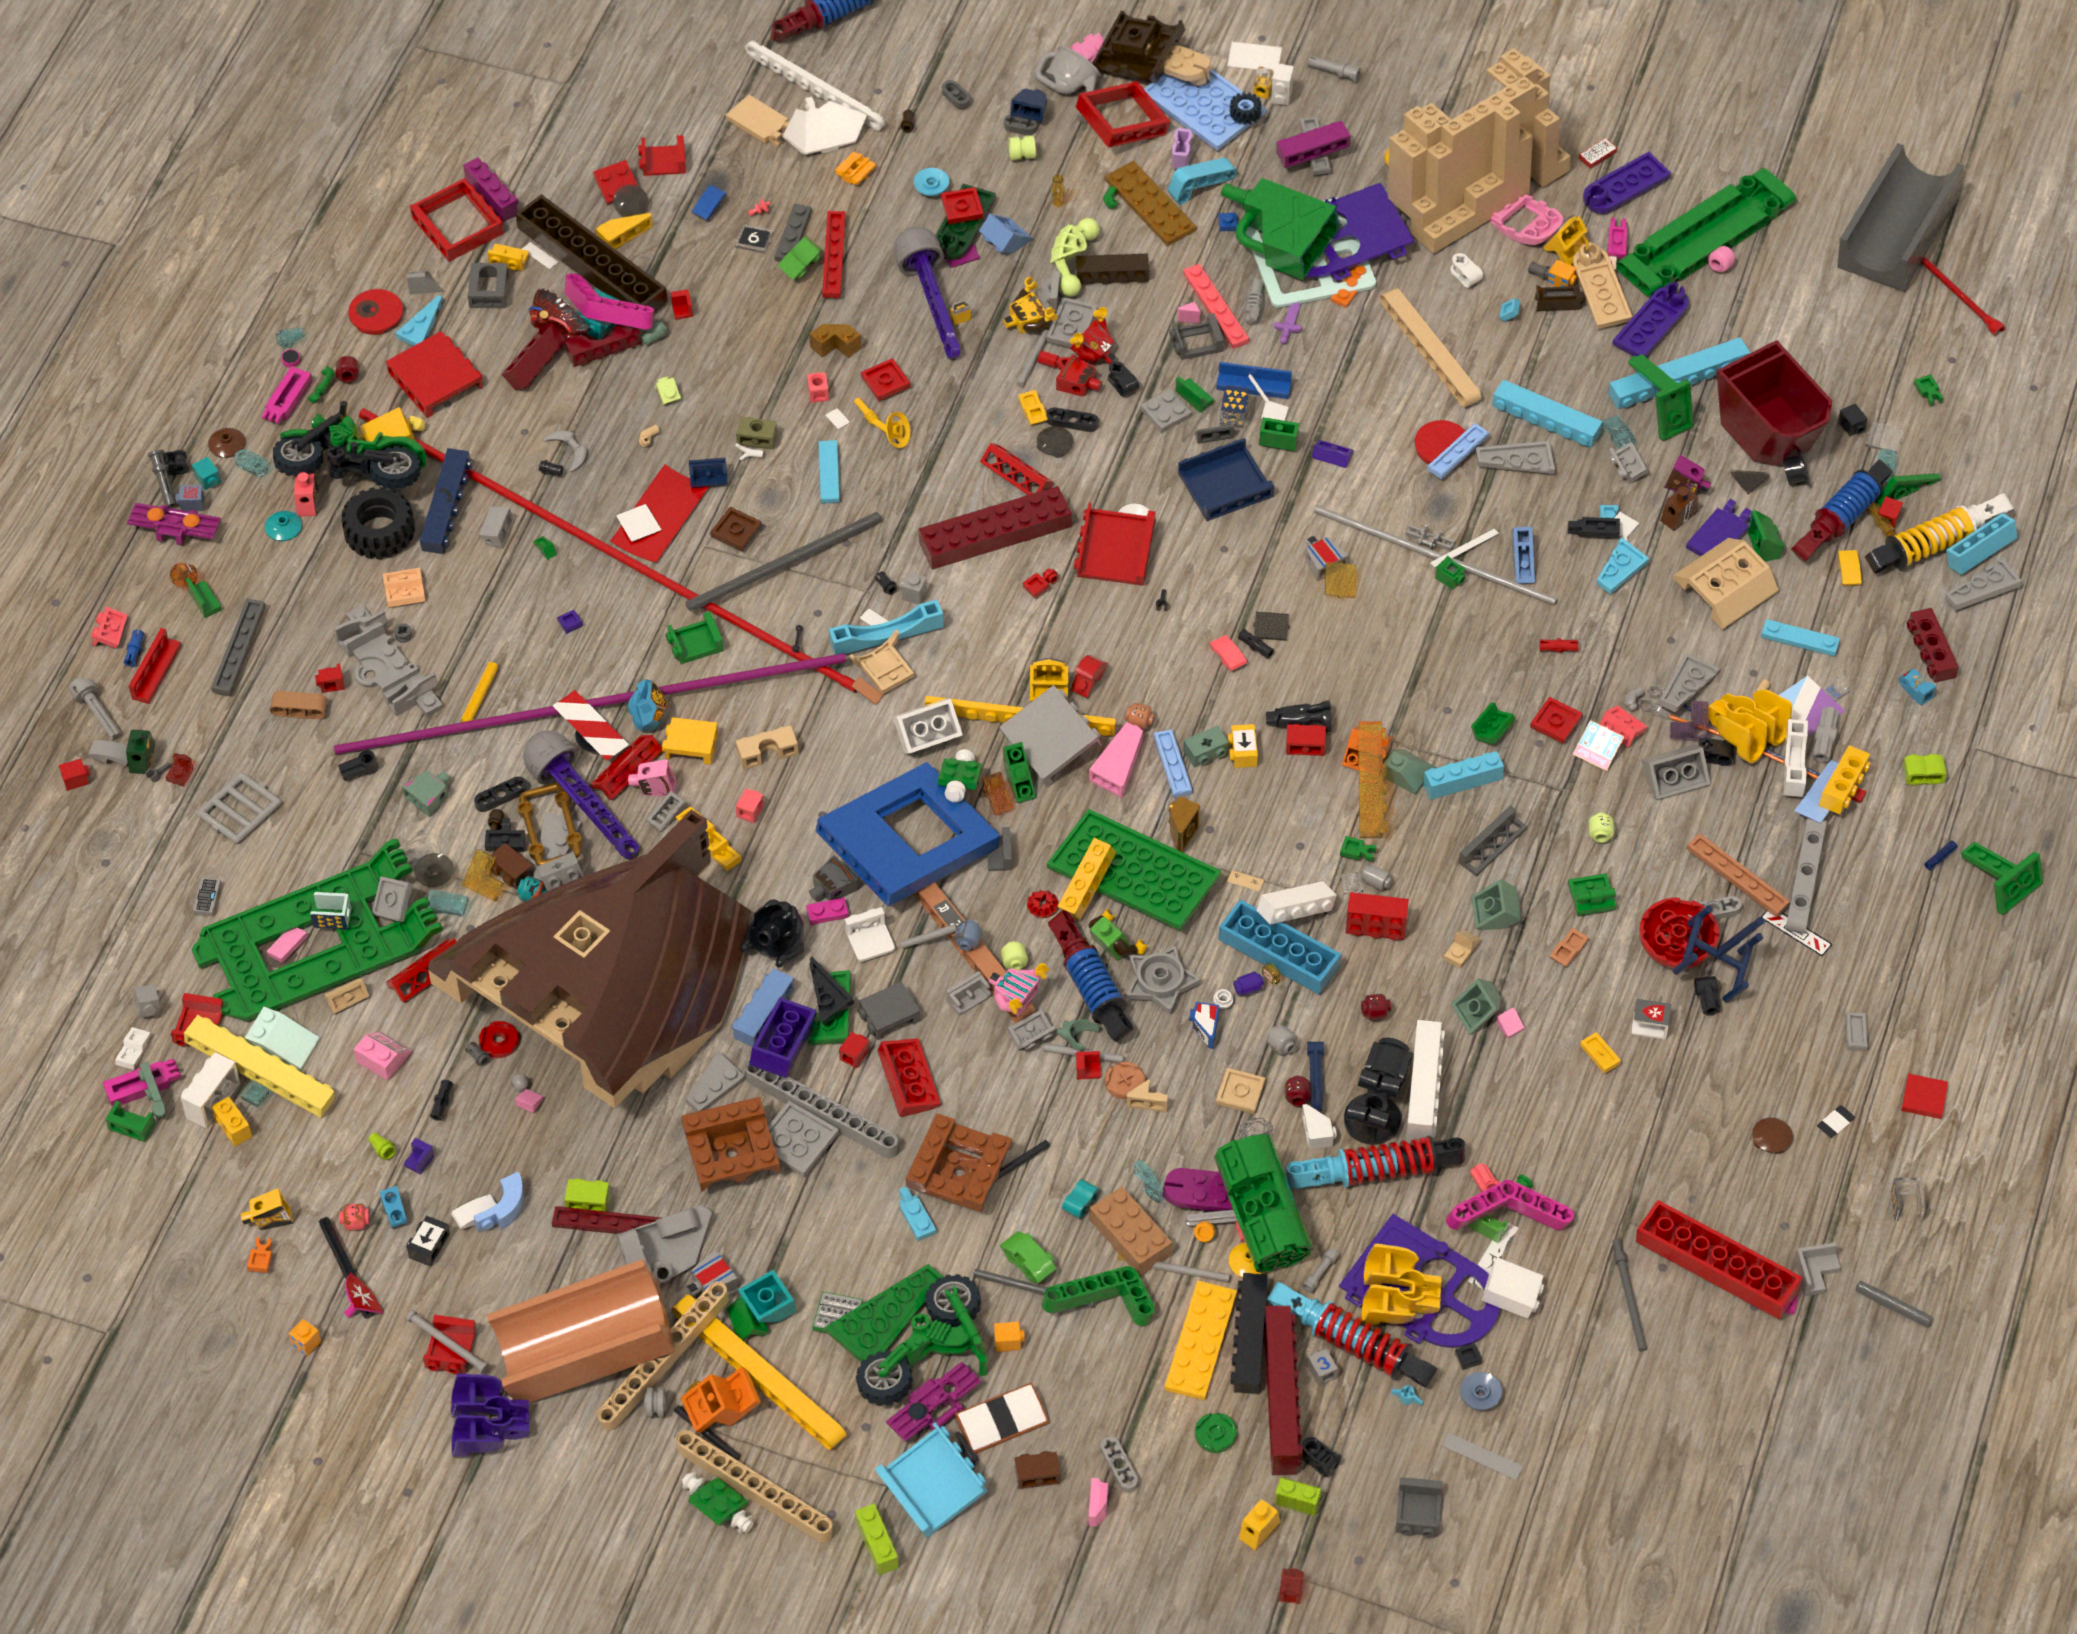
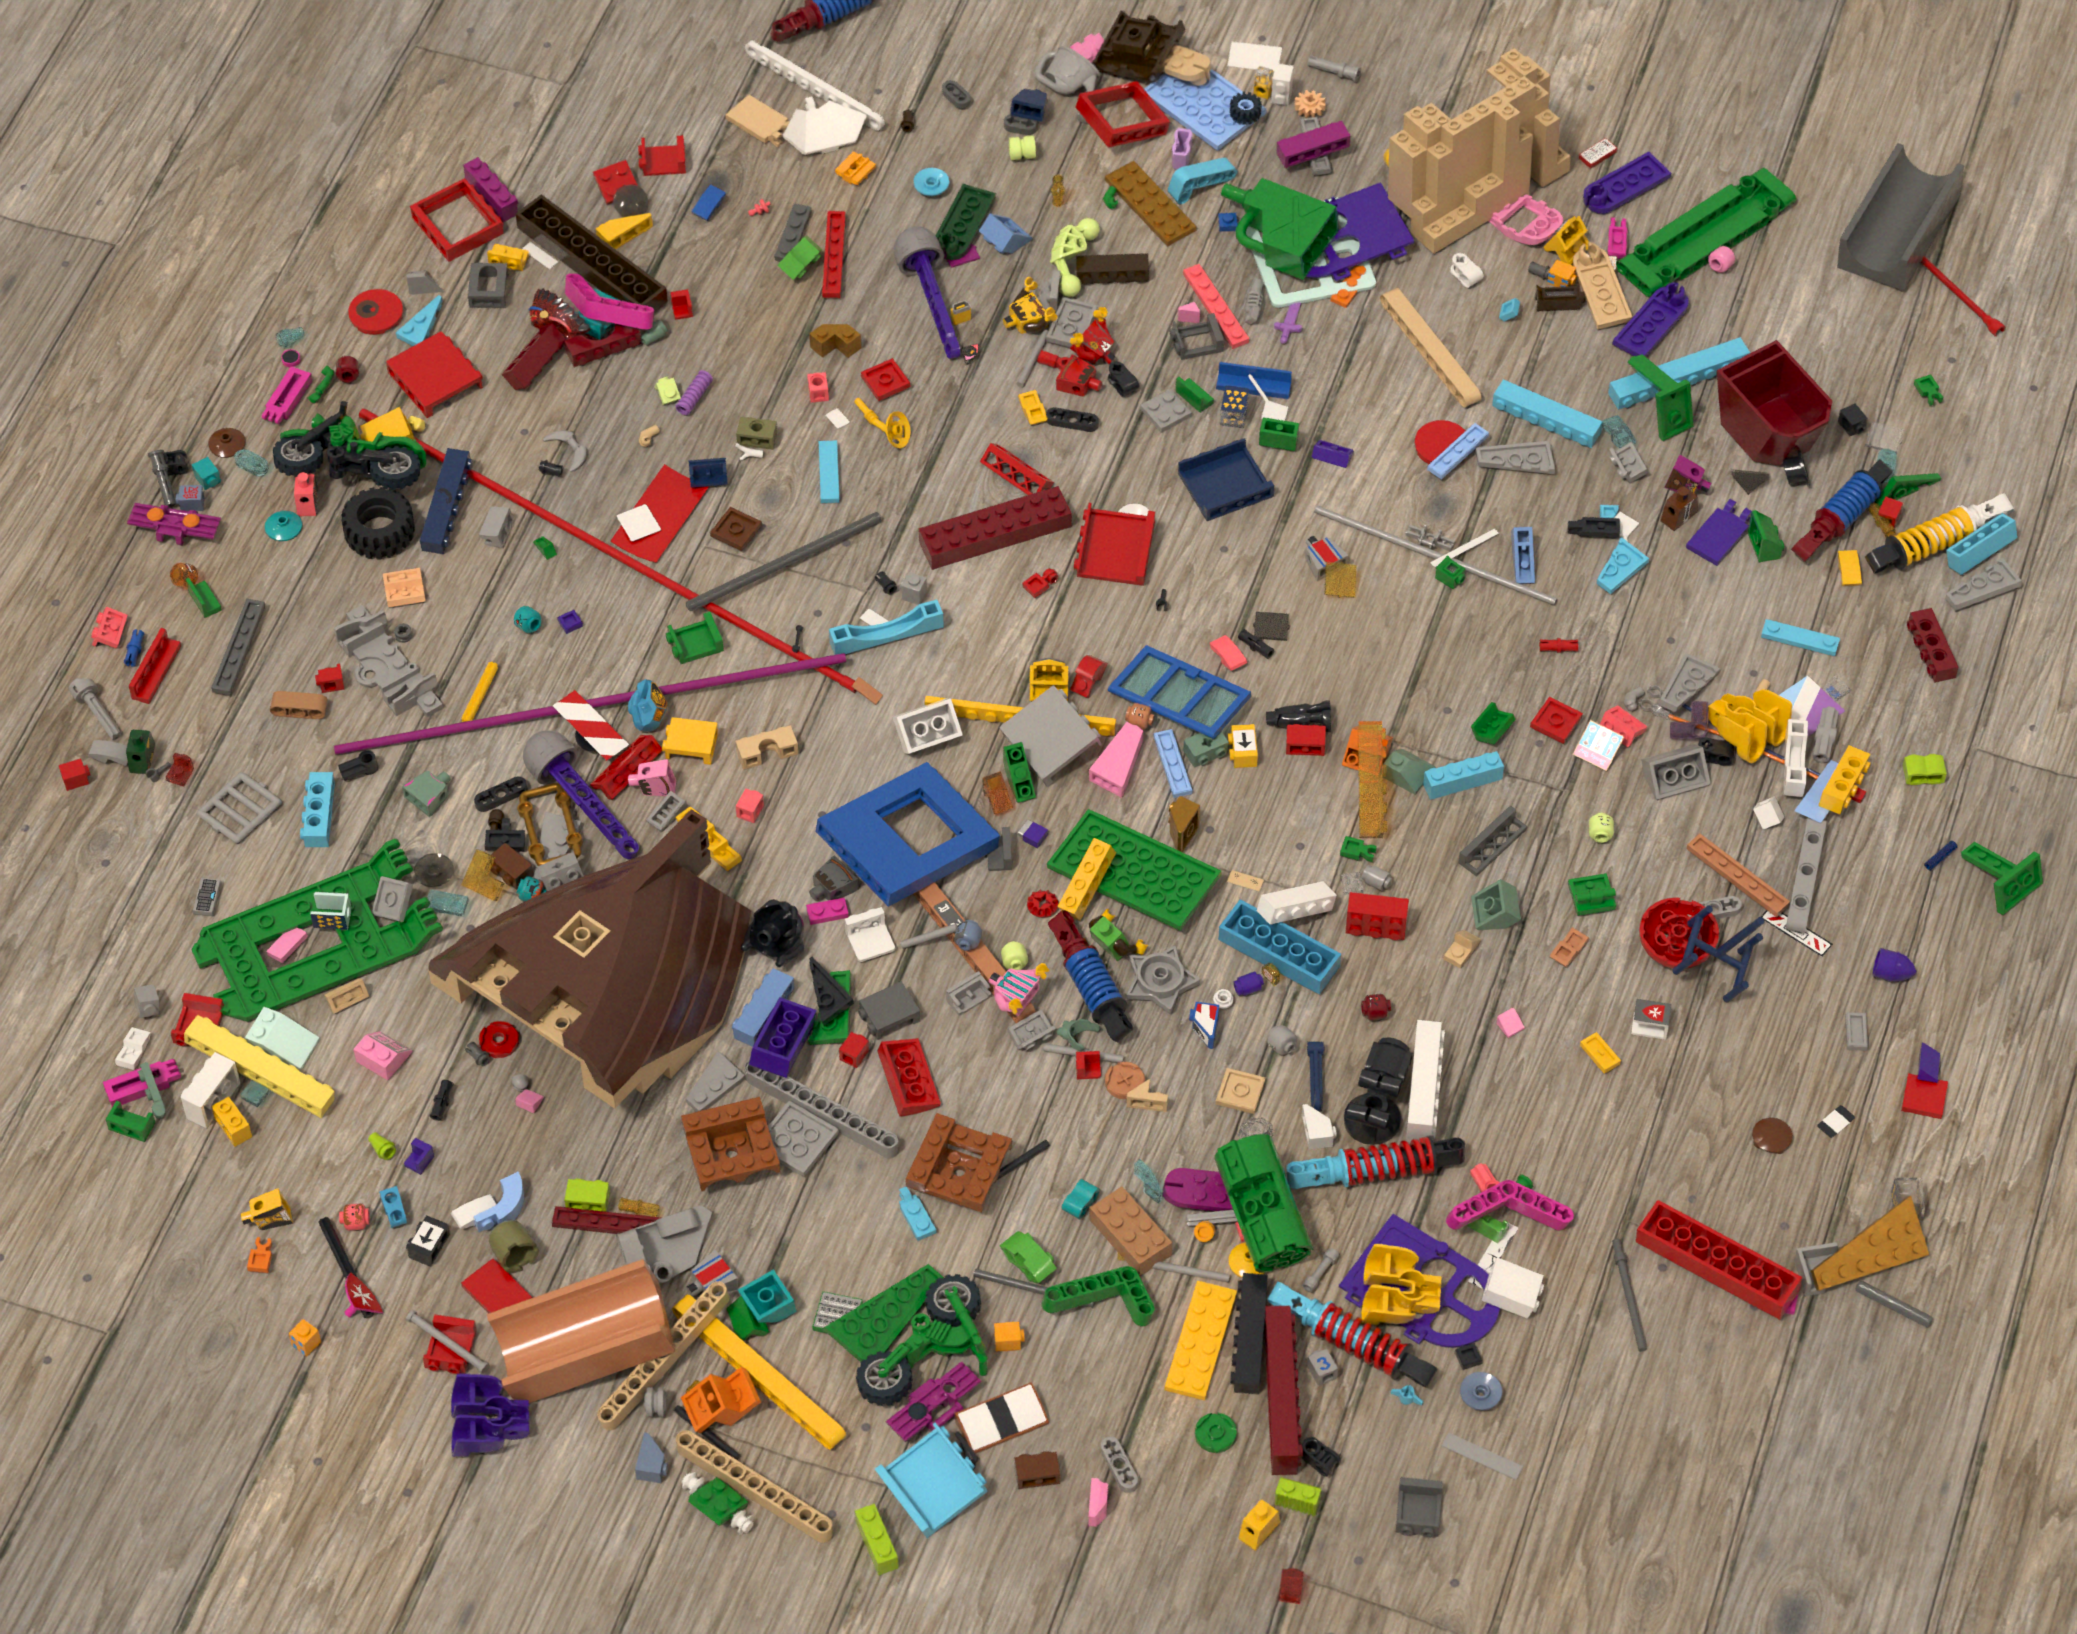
red fence [385,938,457,1002] -> none
piece [735,224,774,254] -> none
tan piece [850,630,914,695] -> none
green plate [938,749,982,802] -> none
red tile [941,187,983,224] -> none
clear smoke dish [1036,426,1073,458] -> none
dark grey slope [1195,424,1234,443] -> none
dark red head [1285,1075,1311,1107] -> none
sand green slope [1451,978,1501,1035] -> none
tan slope [1673,538,1778,630] -> none
black piece [1694,976,1720,1016] -> none
dark azure leg [1899,669,1936,706] -> none
none -> medium azure brick [300,772,335,847]
none -> red tile [461,1258,532,1314]
none -> olive cylinder [489,1220,539,1273]
none -> teal head [513,606,542,633]
none -> clear yellow axle [618,1197,660,1217]
none -> sand blue slope [635,1432,668,1483]
none -> medium lavender piece [675,370,713,415]
none -> clear smoke tile [961,344,979,365]
none -> dark purple piece [1018,820,1048,848]
none -> door [1108,645,1251,739]
none -> light nougat gear [1295,90,1325,118]
none -> white panel [1753,796,1784,829]
none -> pearl gold wing [1810,1195,1929,1291]
none -> dark purple helmet [1872,948,1916,982]
none -> dark purple slope [1917,1043,1940,1082]

